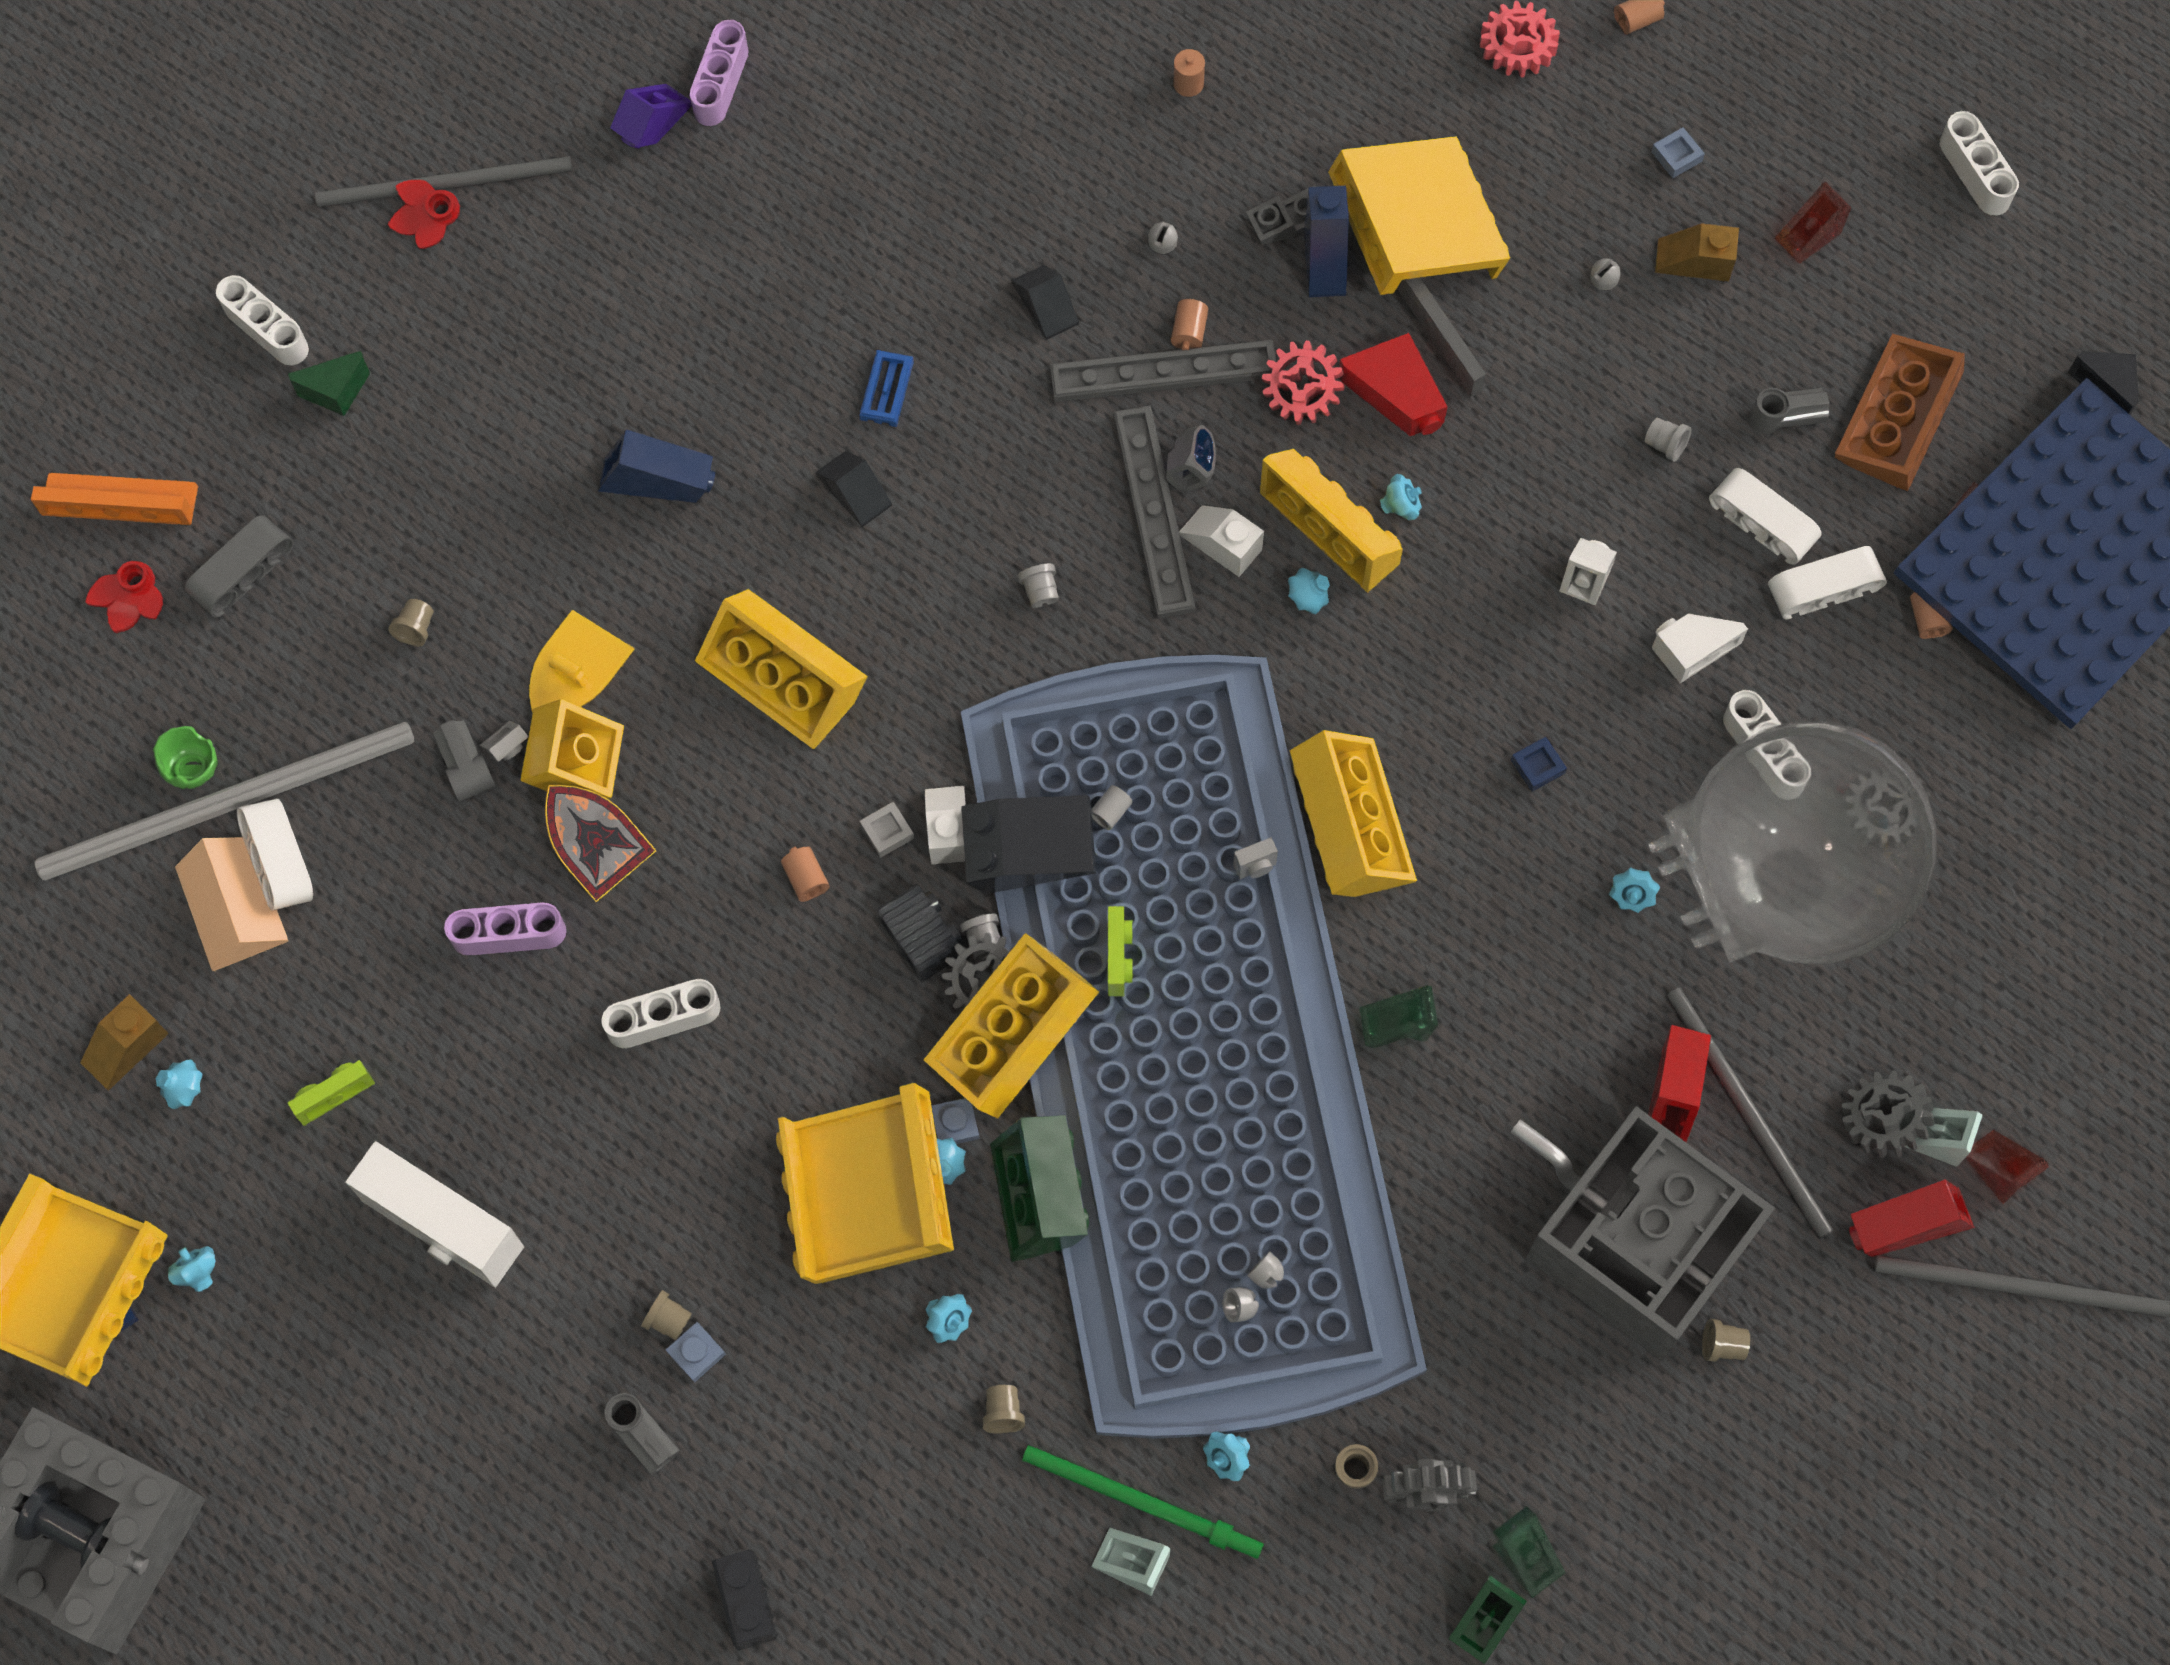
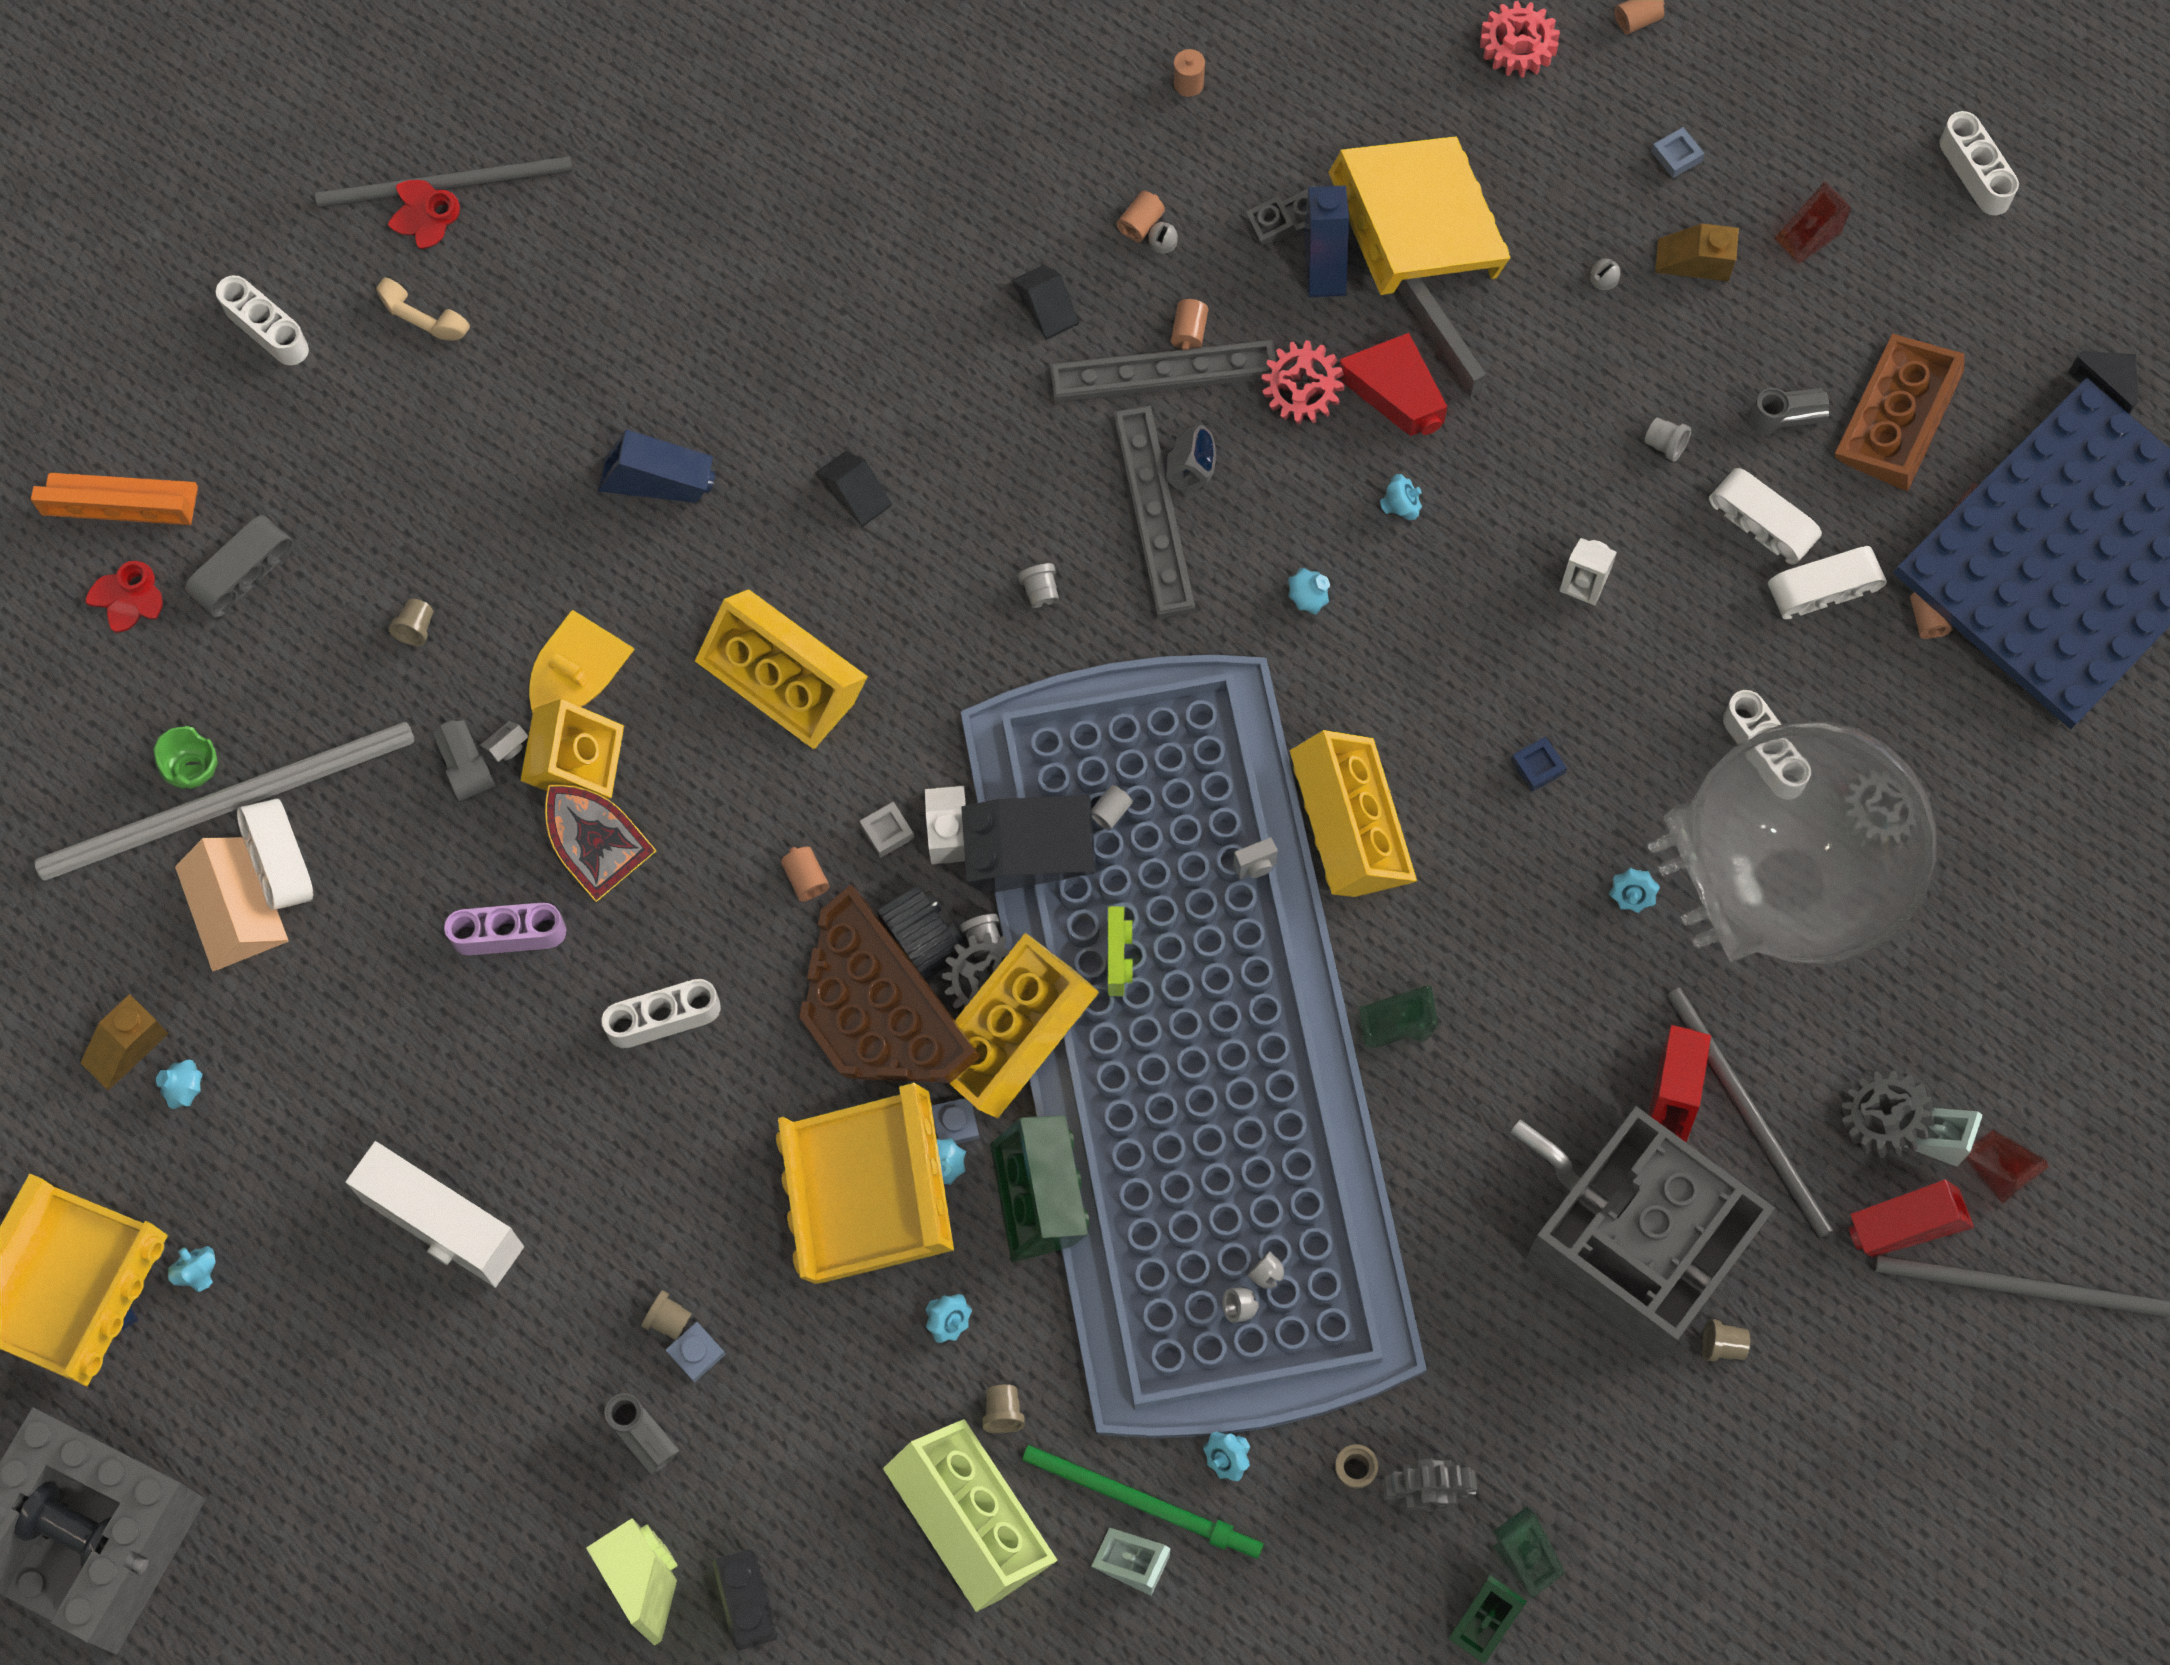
dark green slope [288,351,370,416] -> none
lime plate [288,1060,375,1126] -> none
dark purple slope [610,84,692,148] -> none
lavender beam [690,20,748,126] -> none
blue tile [859,350,914,427] -> none
white slope [1179,505,1264,577] -> none
yellow slope [1260,449,1403,593] -> none
white slope [1652,614,1748,683] -> none
none -> tan bar [376,277,470,340]
none -> yellowish green slope [586,1518,678,1646]
none -> reddish brown plate [799,885,981,1083]
none -> yellowish green slope [883,1419,1058,1612]
none -> nougat piece [1116,191,1165,243]

